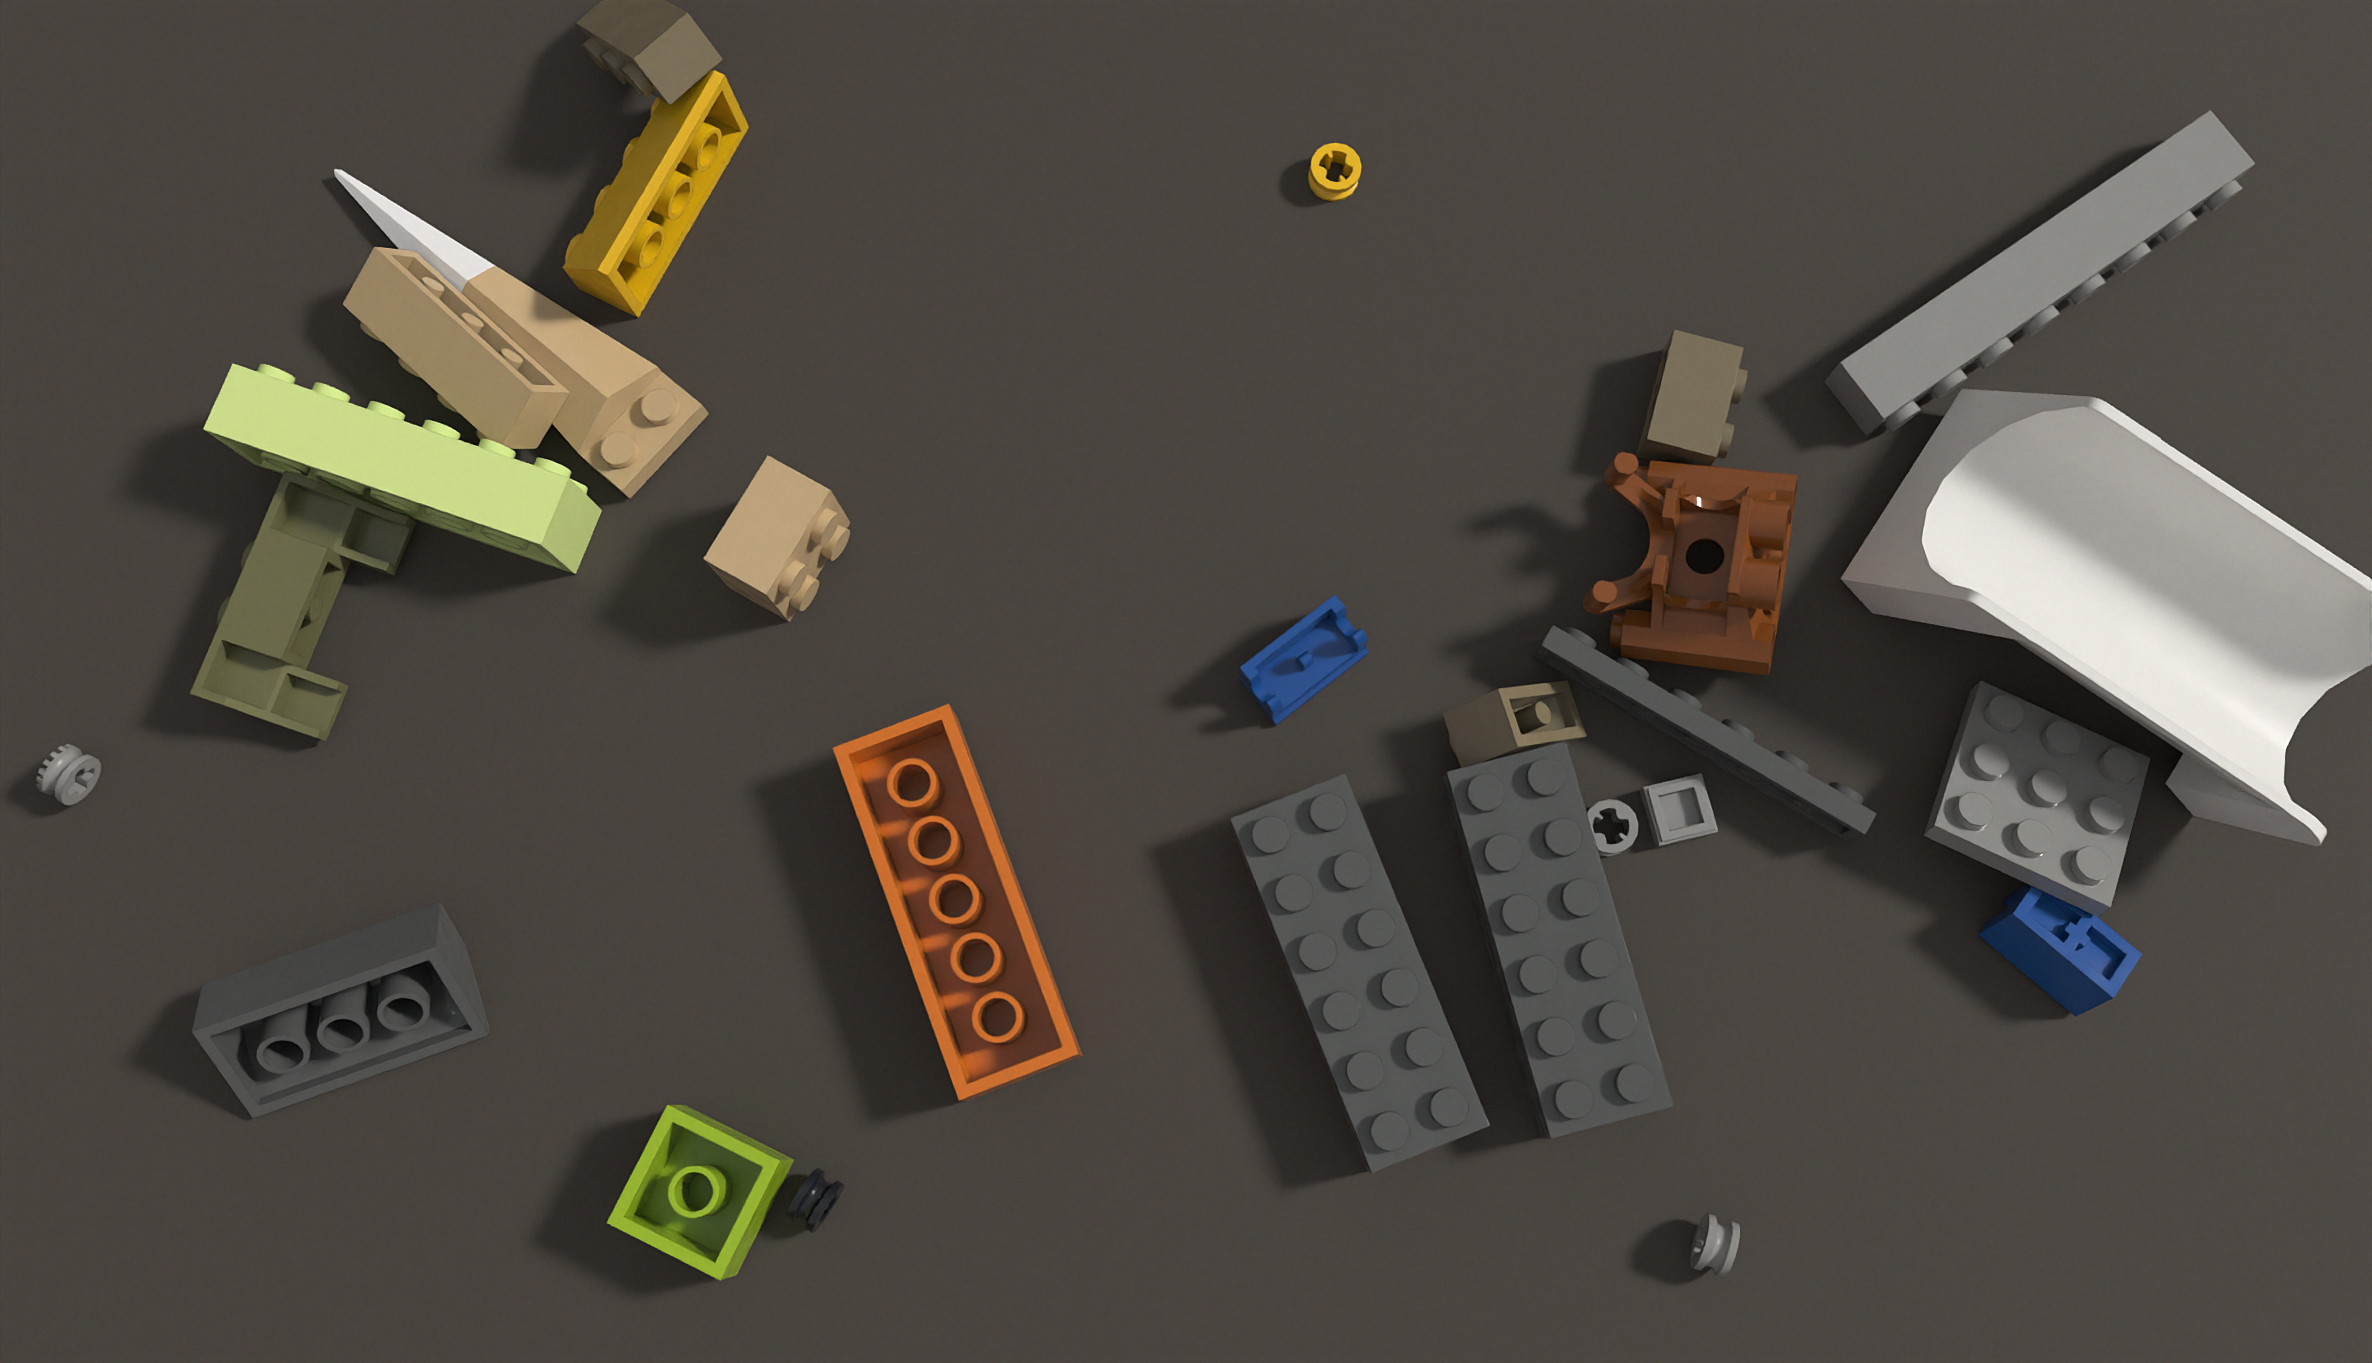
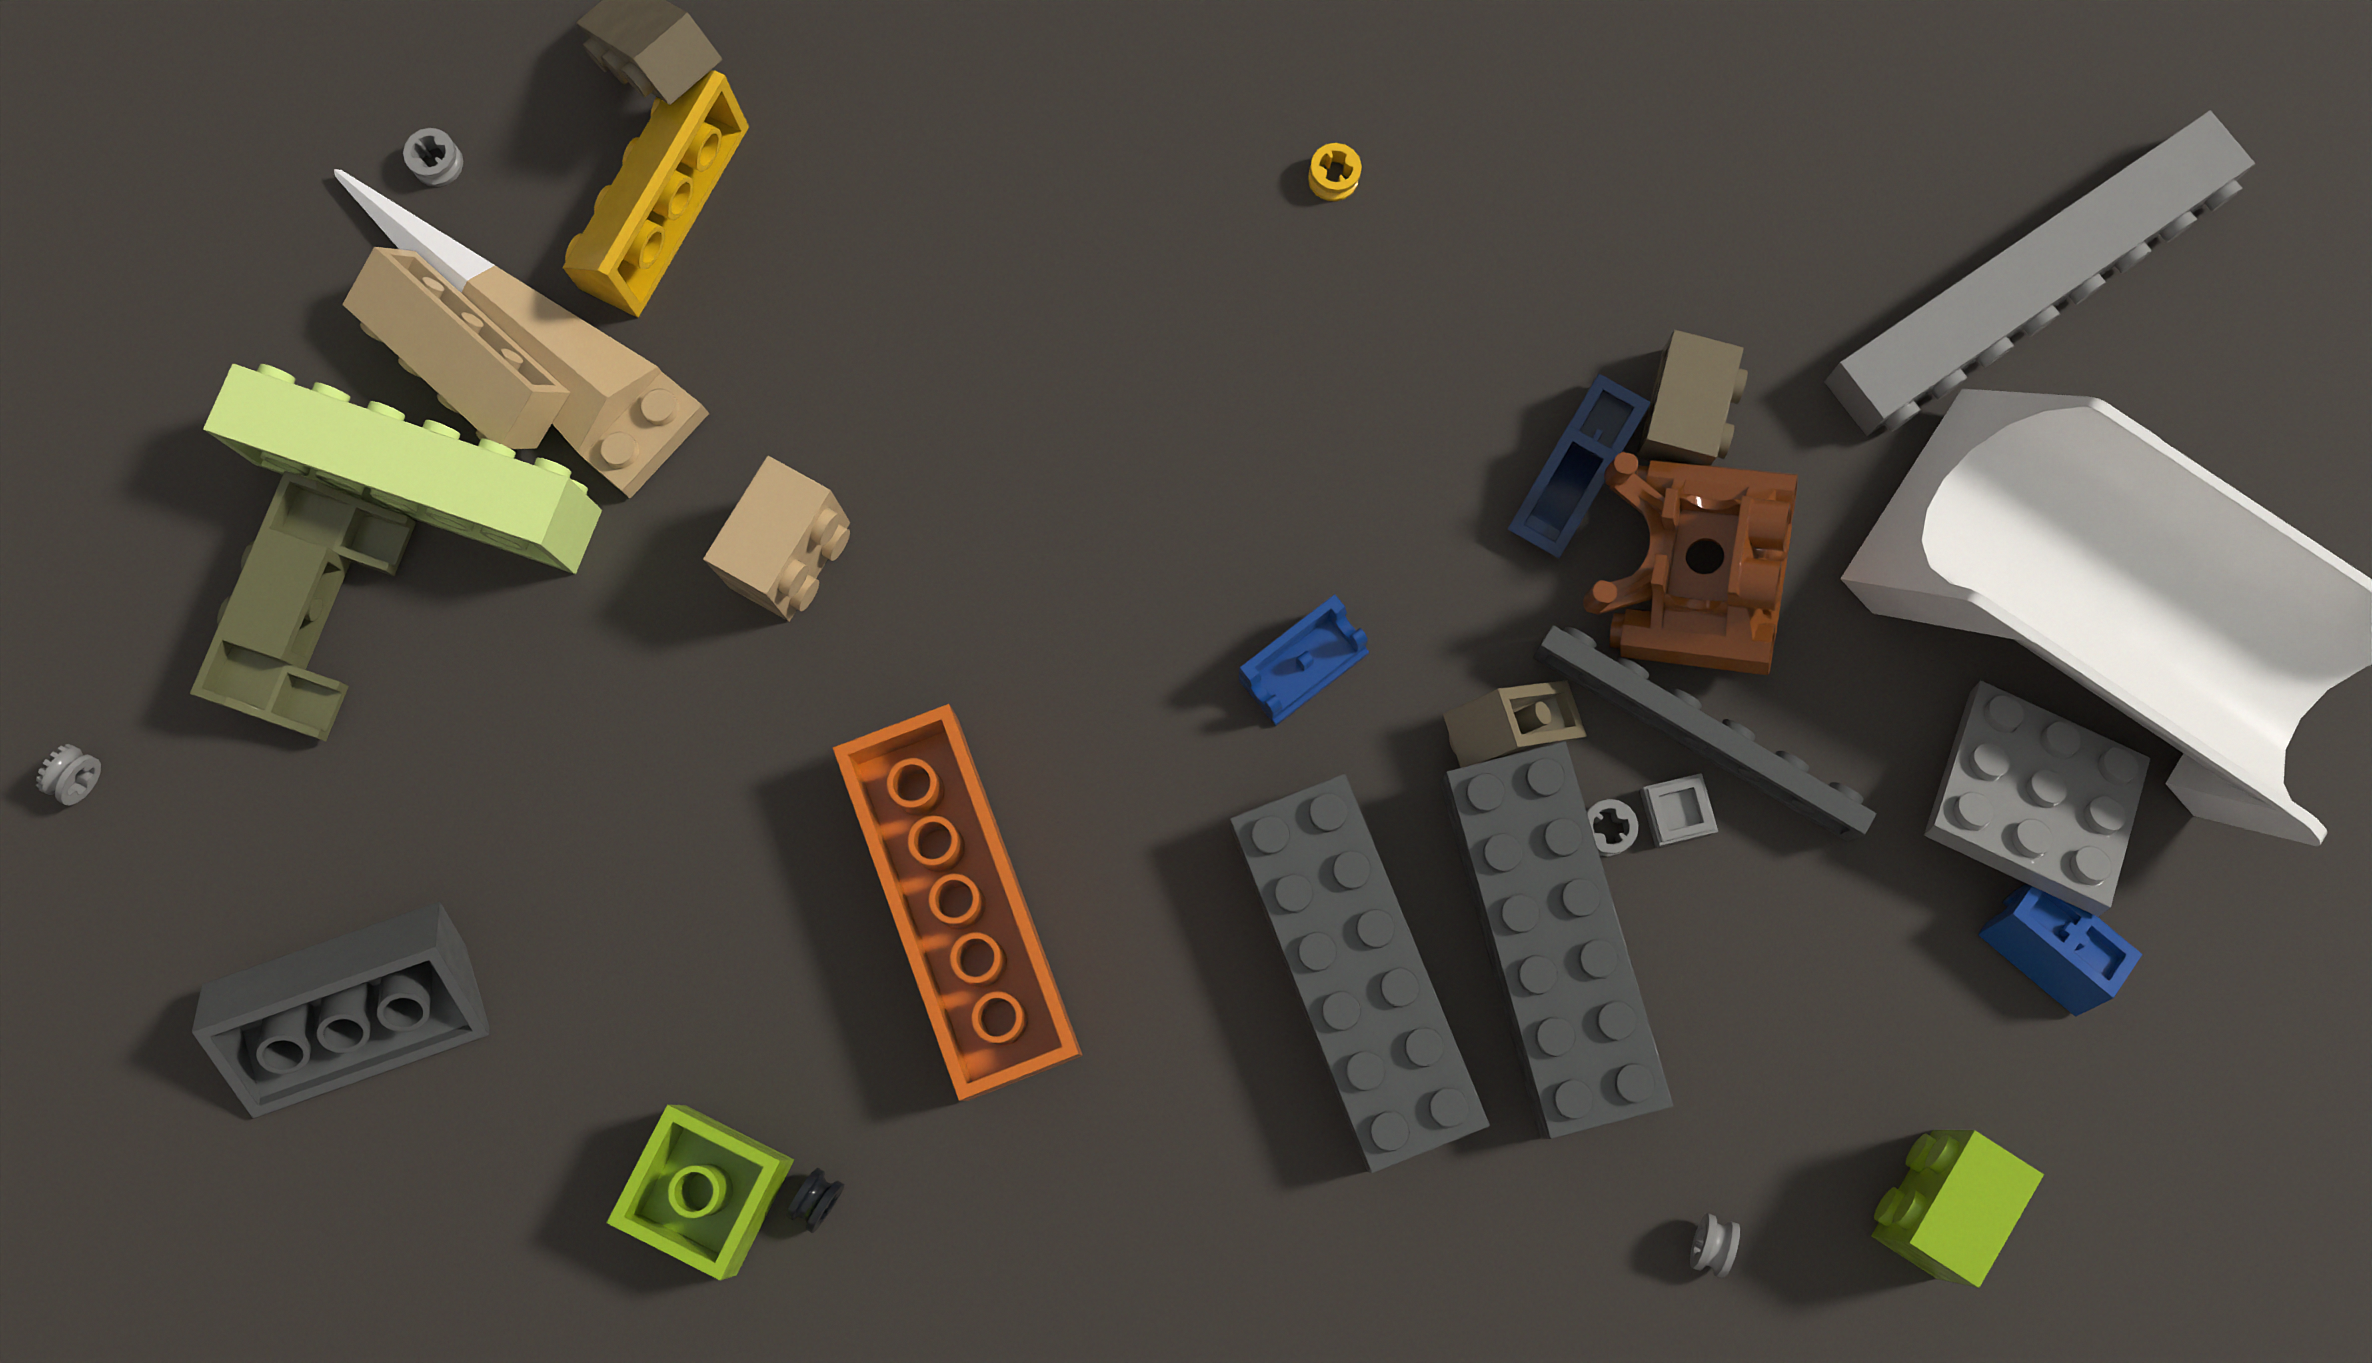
none -> light grey bush [403,128,464,187]
none -> dark blue slope [1508,374,1651,558]
none -> lime brick [1871,1130,2044,1288]

